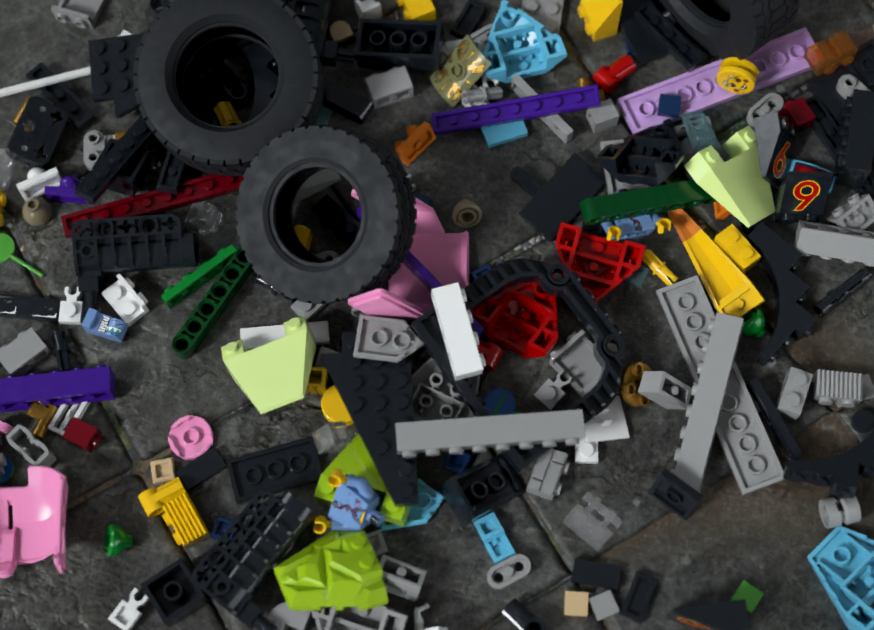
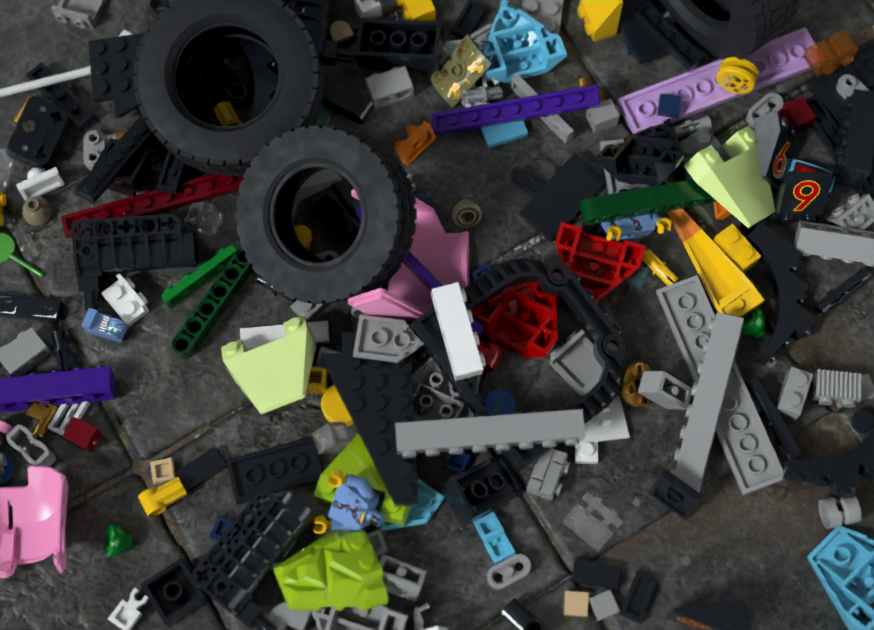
dark purple tile [44,175,92,204] -> none
white plate [58,287,84,325] -> none
yellow brick [162,493,210,549] -> none
bright pink tile [168,415,214,460] -> none
light grey plate [534,370,573,410] -> none
red piece [593,55,636,94] -> none
clear light blue slope [681,110,717,150] -> none
bright green tile [730,580,764,614] -> none

